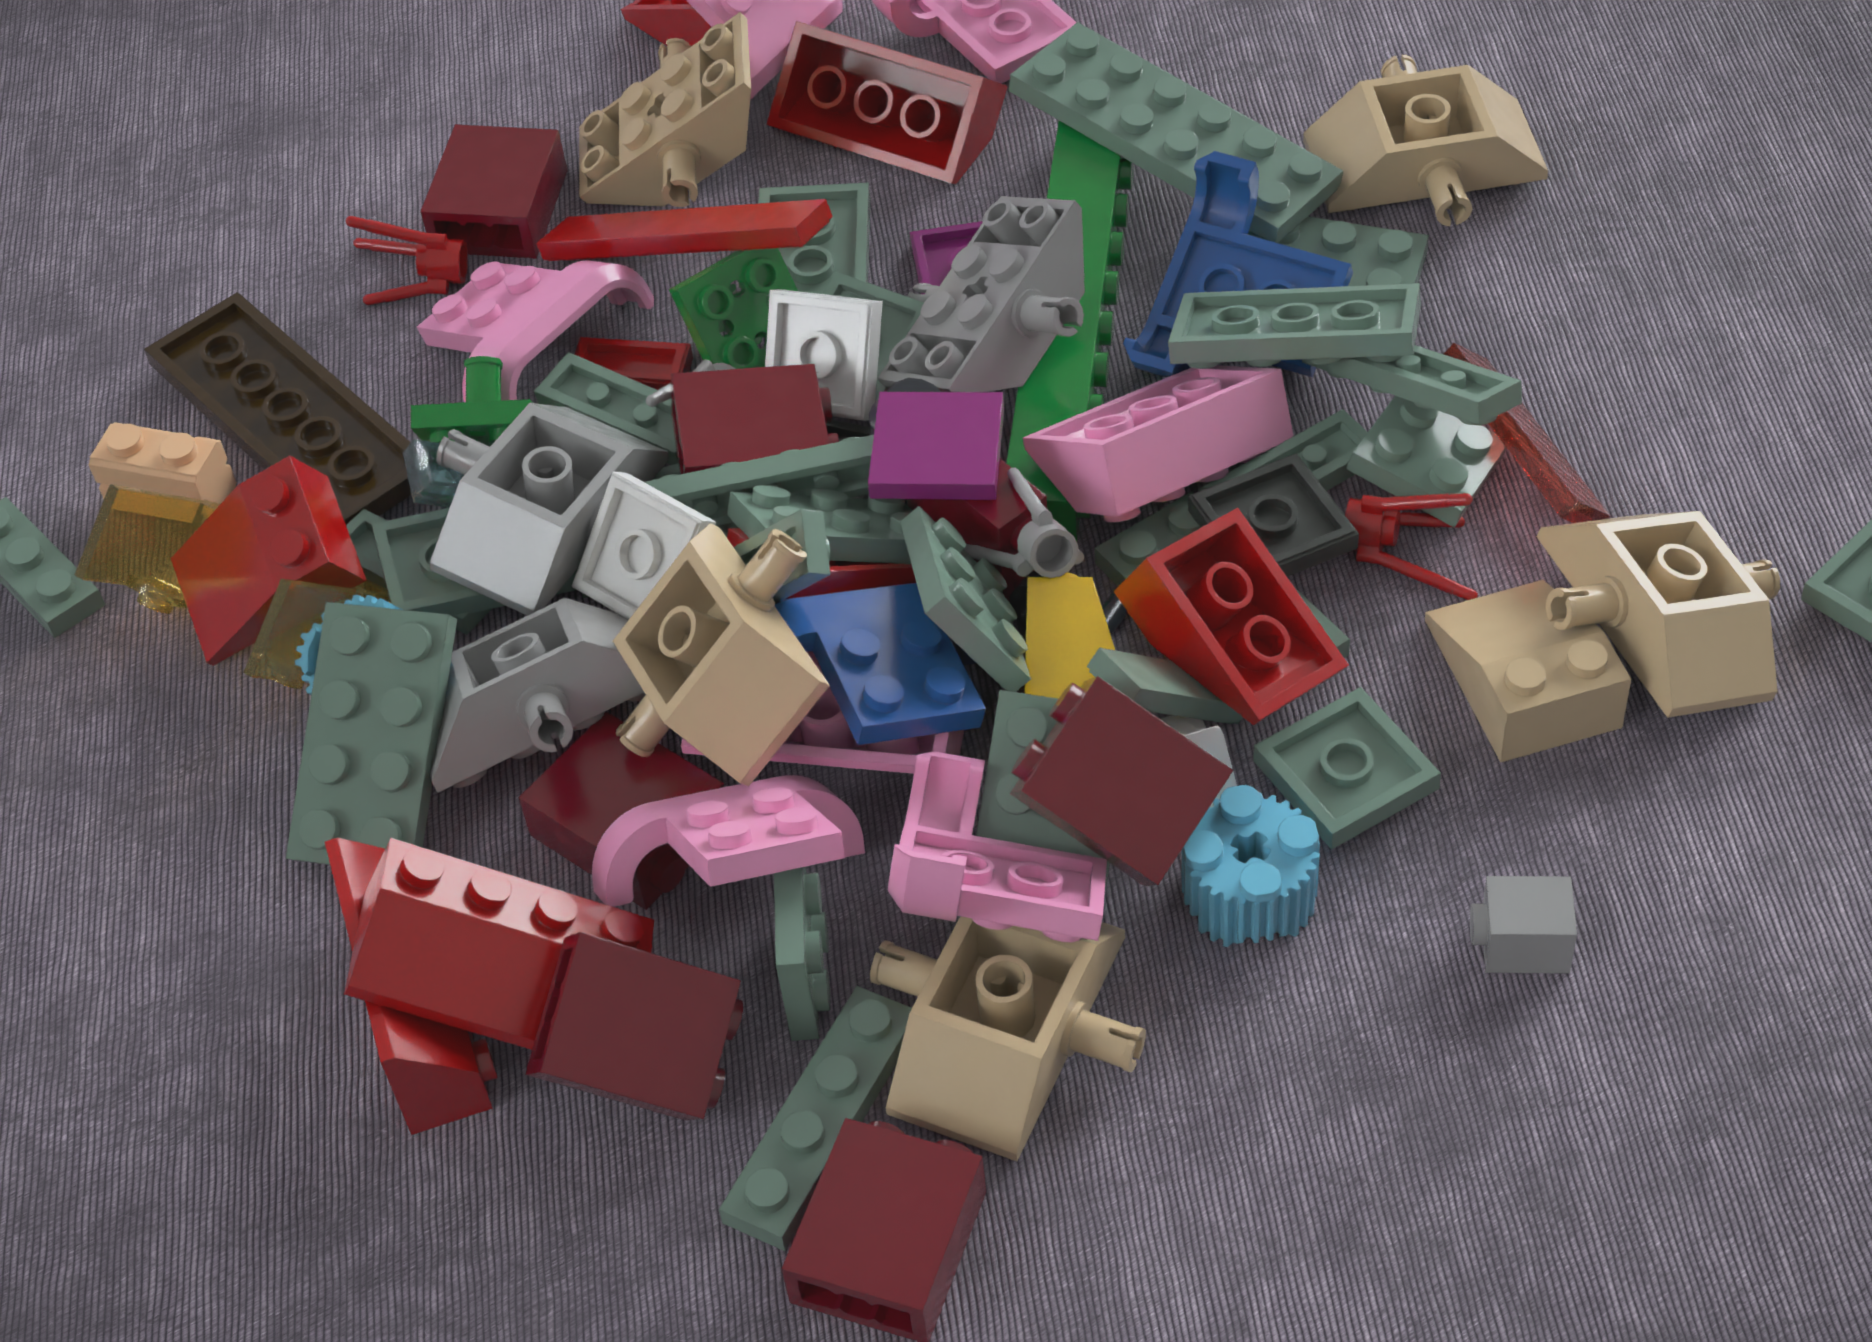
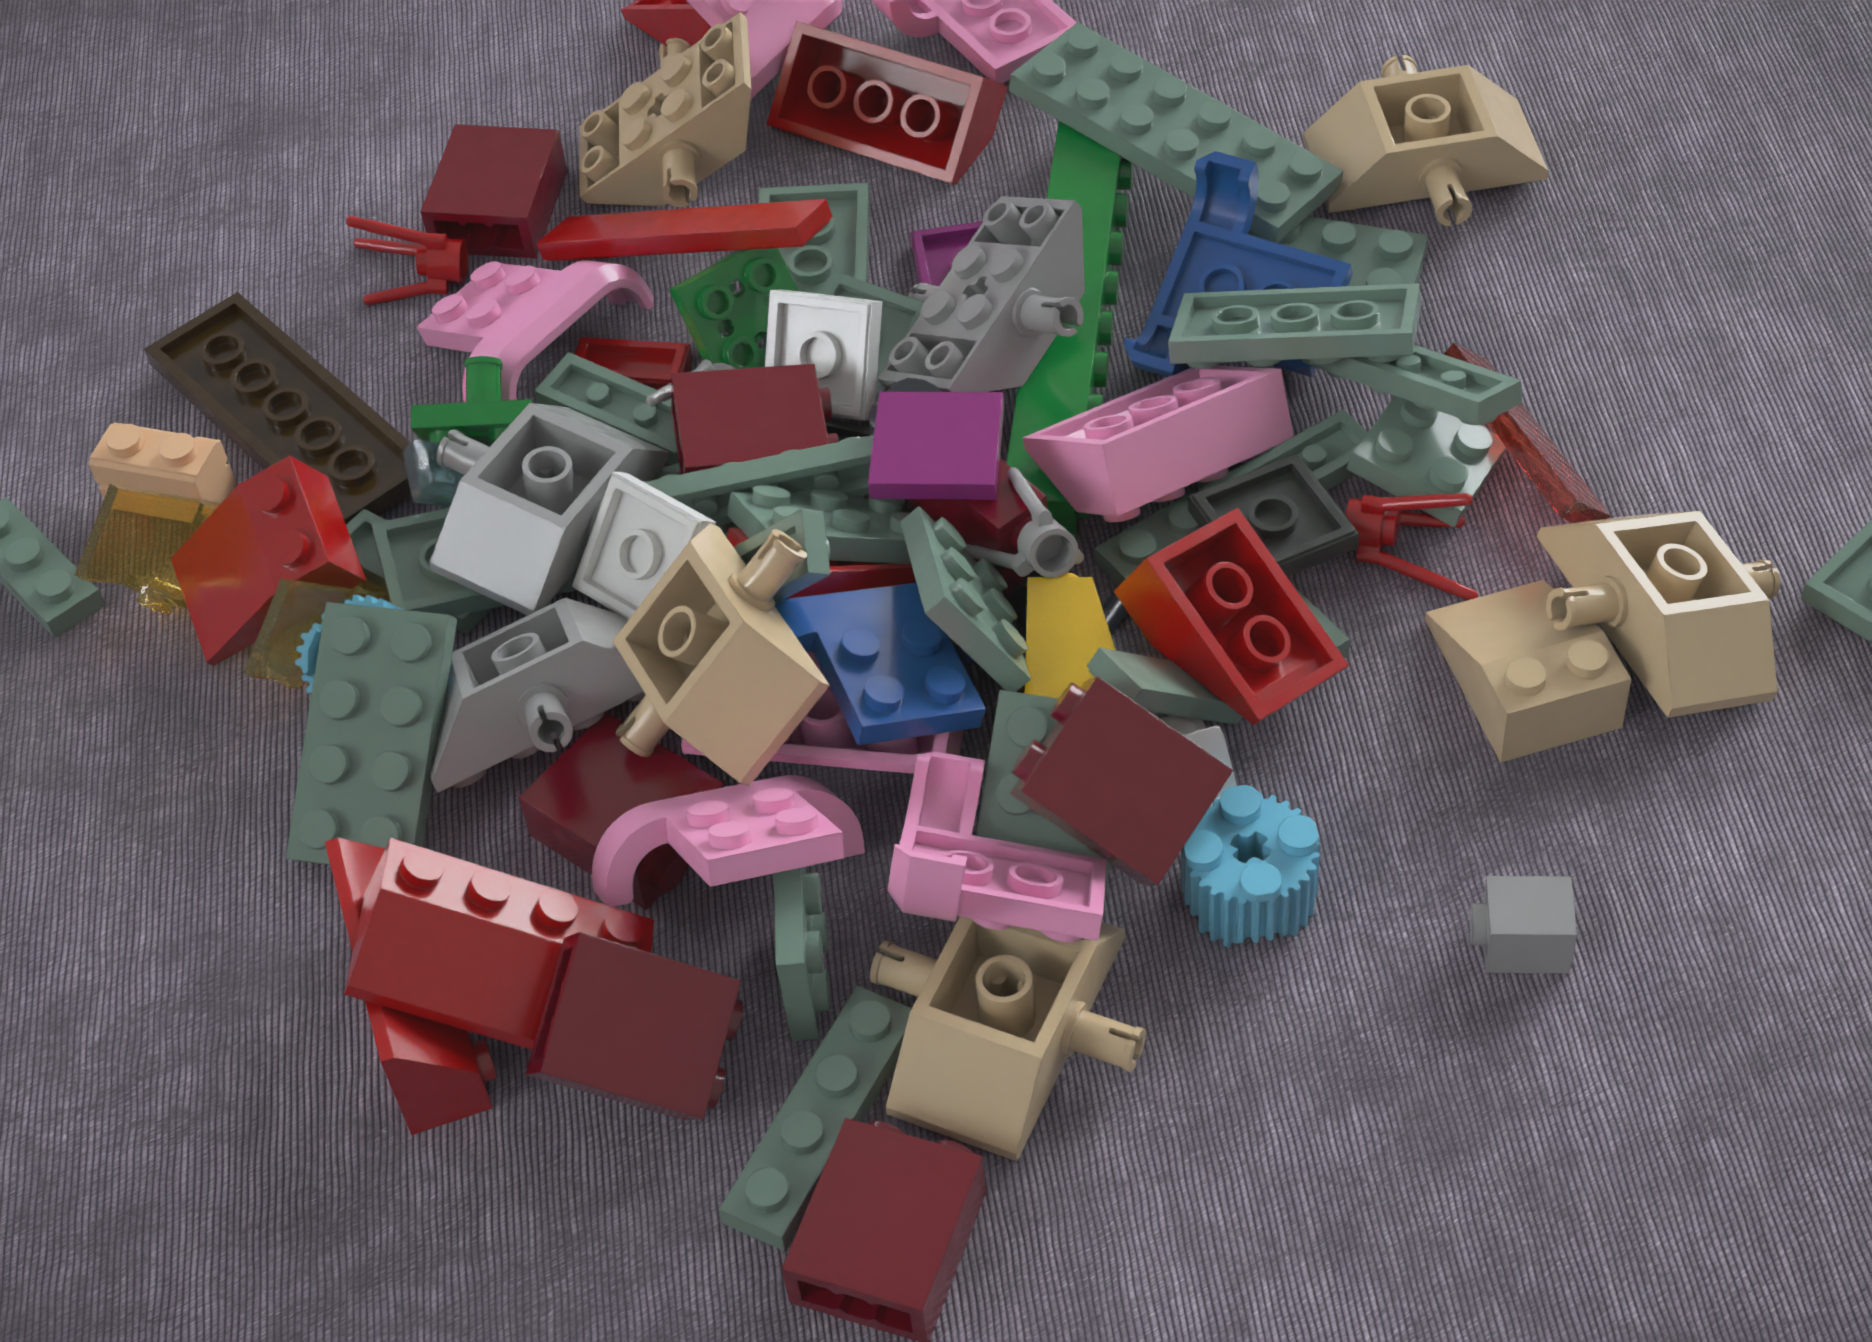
sand green plate [1253,687,1441,850] -> none

